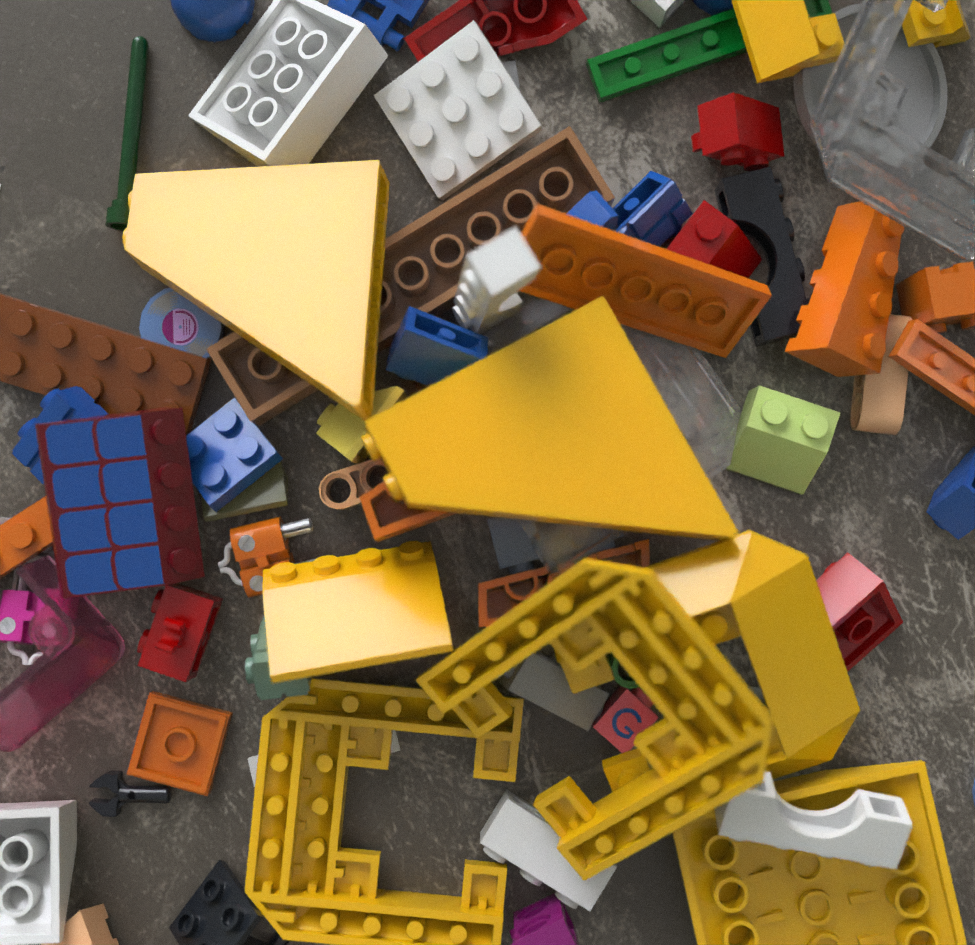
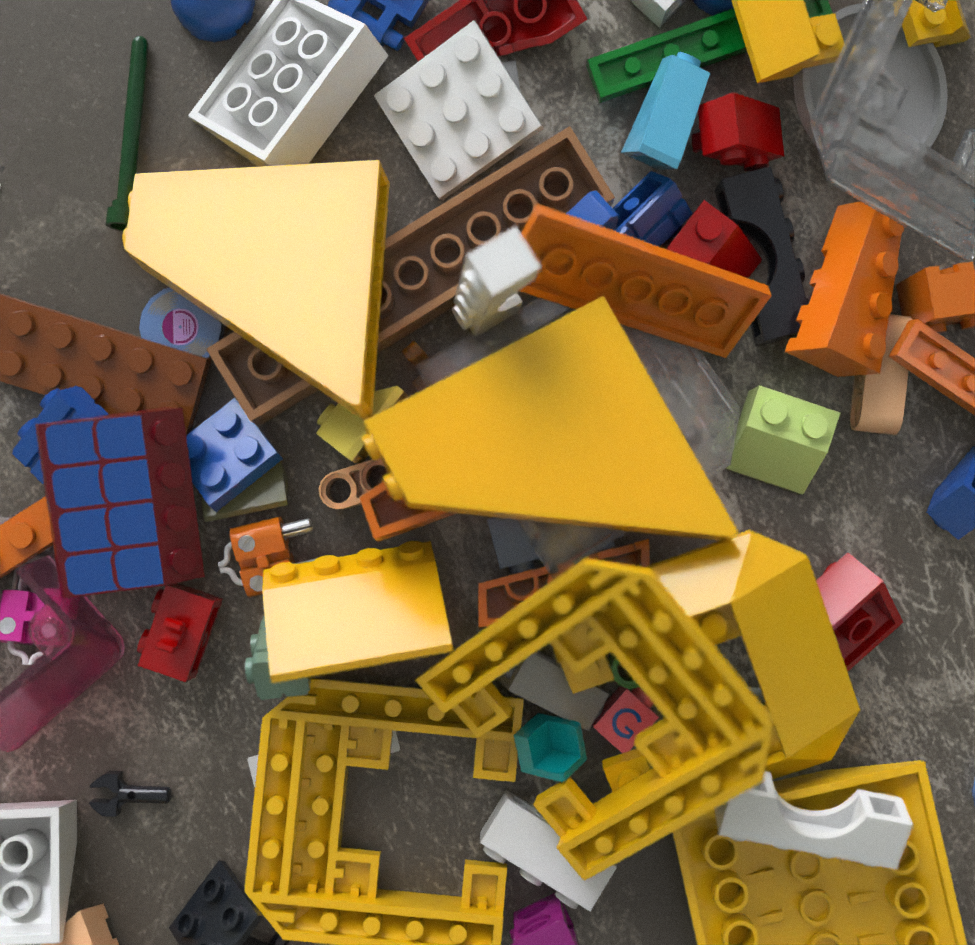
orange tile [127,691,233,796] -> none
blue slope [386,306,488,385] -> none
none -> teal panel [514,713,587,782]
none -> medium azure slope [621,52,710,170]

